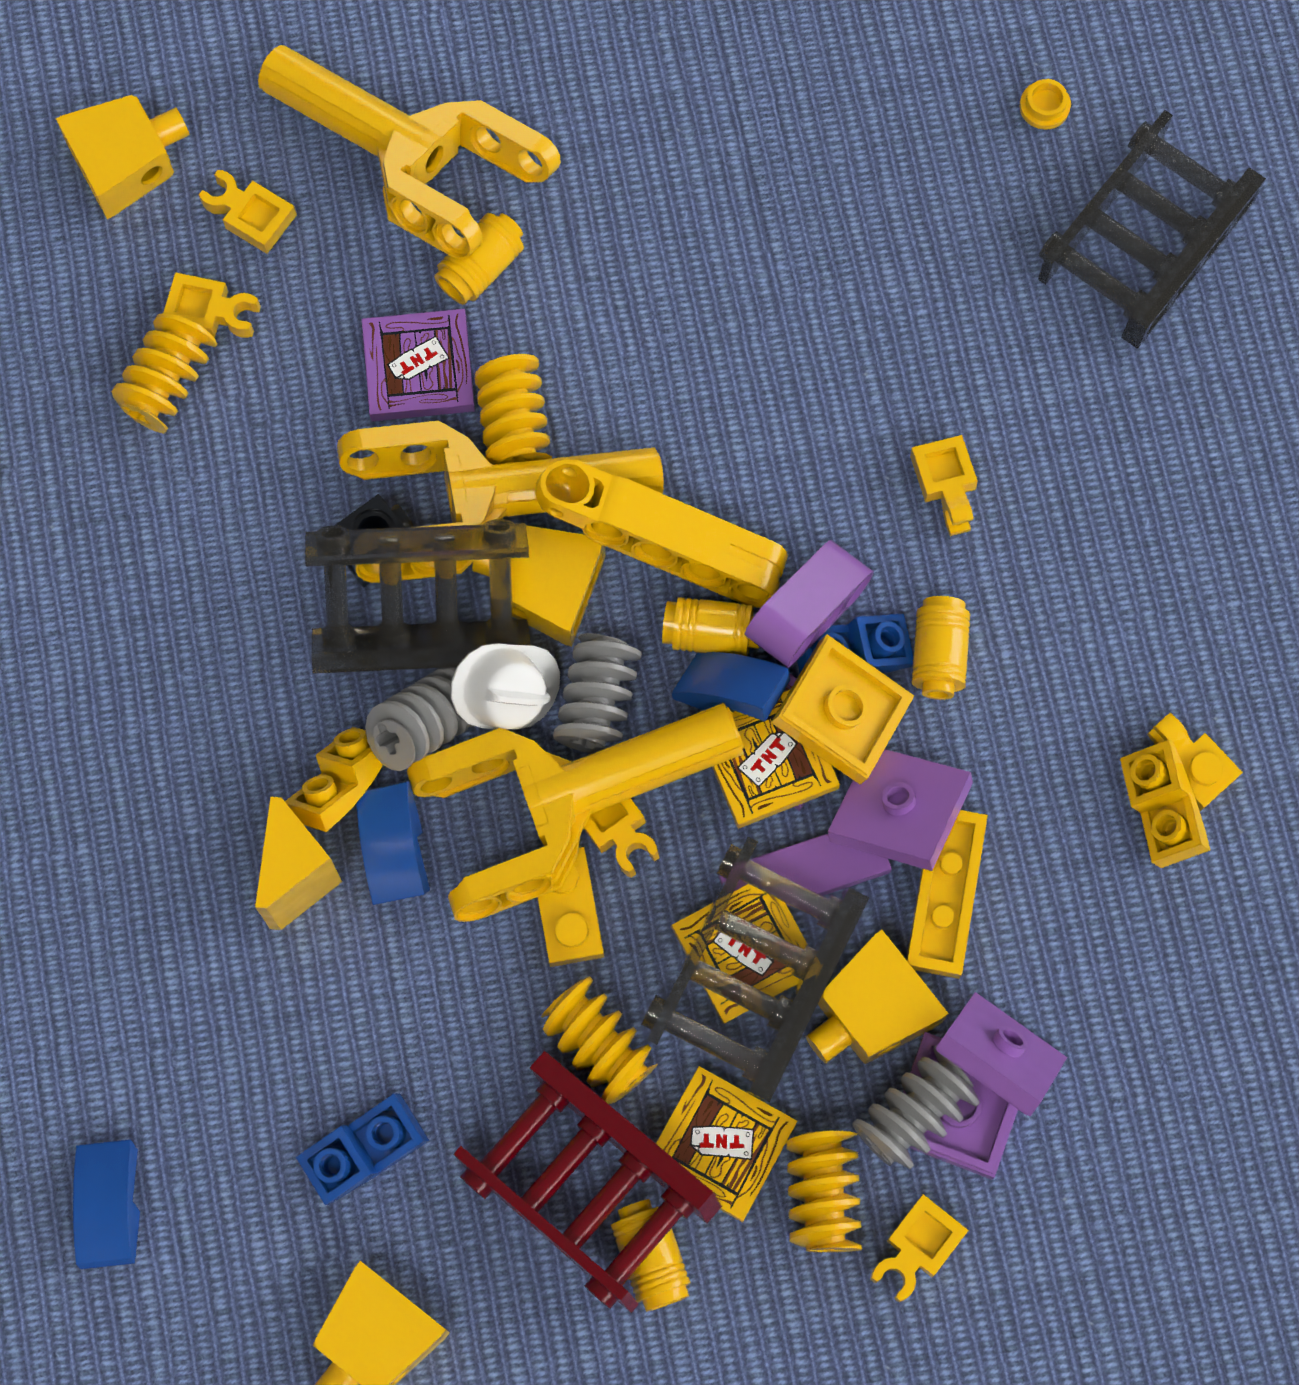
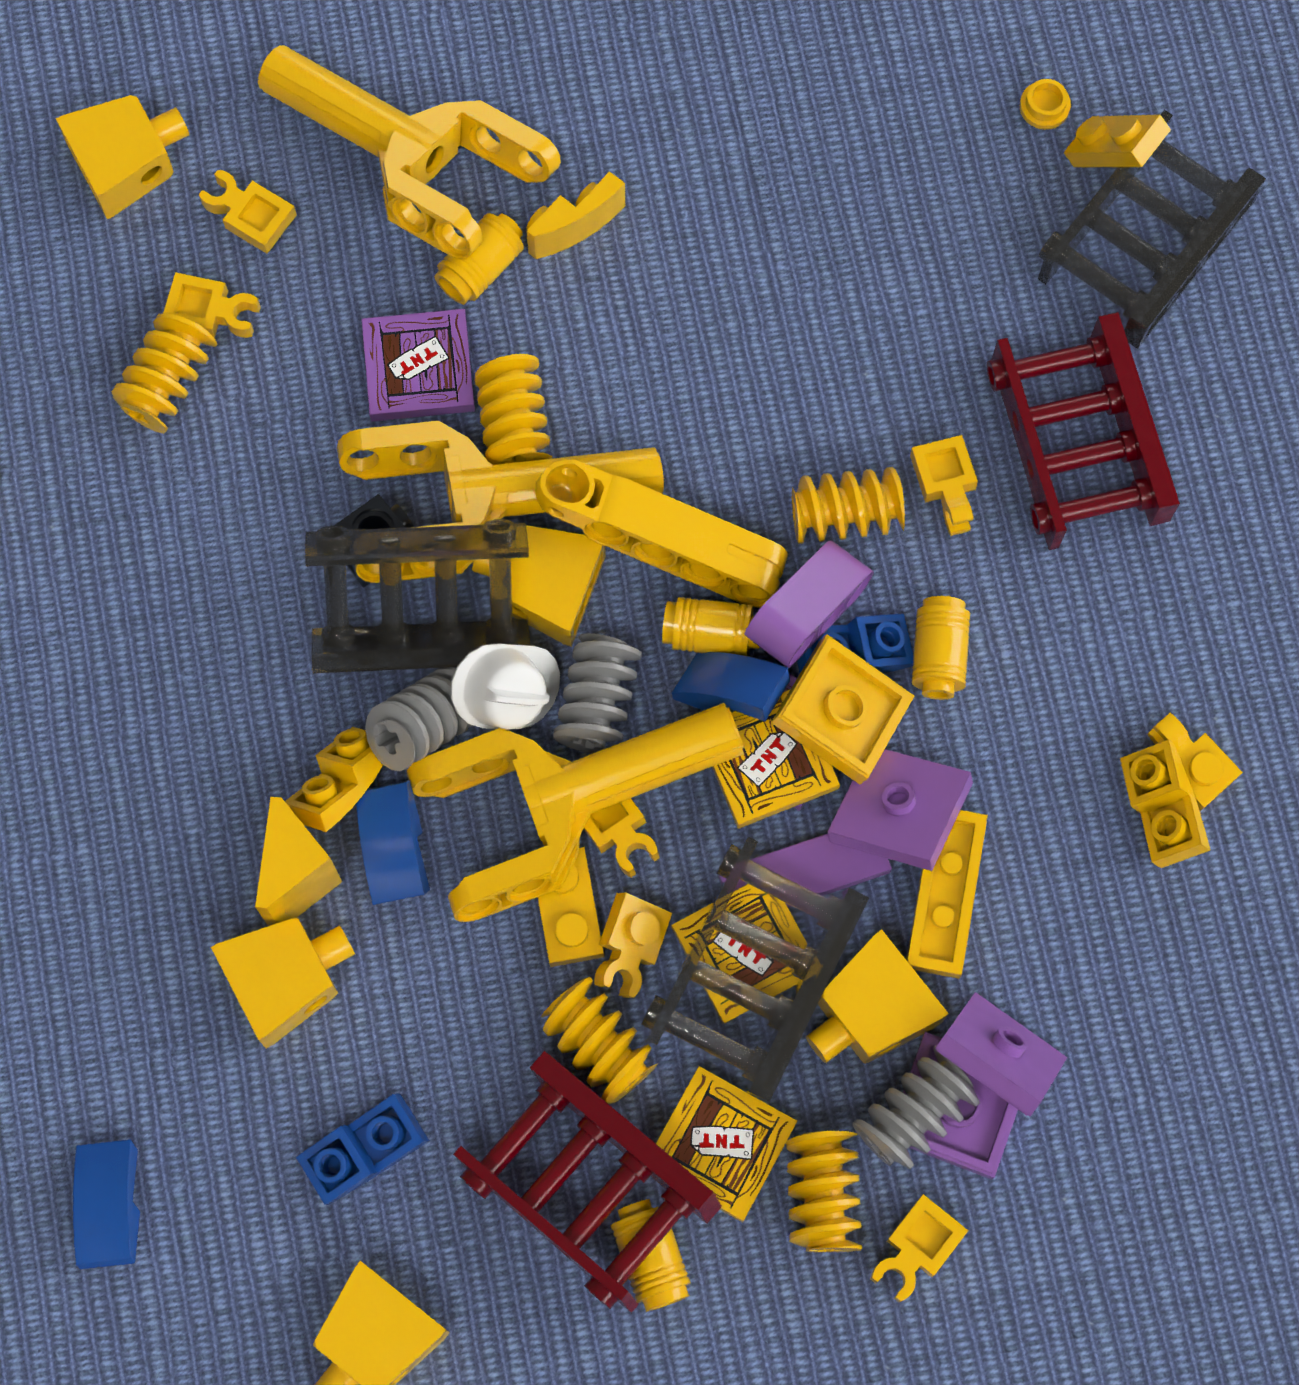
none -> yellow torso [211,918,356,1049]
none -> yellow slope [526,171,625,259]
none -> yellow plate [594,892,672,998]
none -> yellow piece [791,467,905,544]
none -> dark red fence [987,312,1180,550]
none -> yellow plate [1064,115,1171,167]

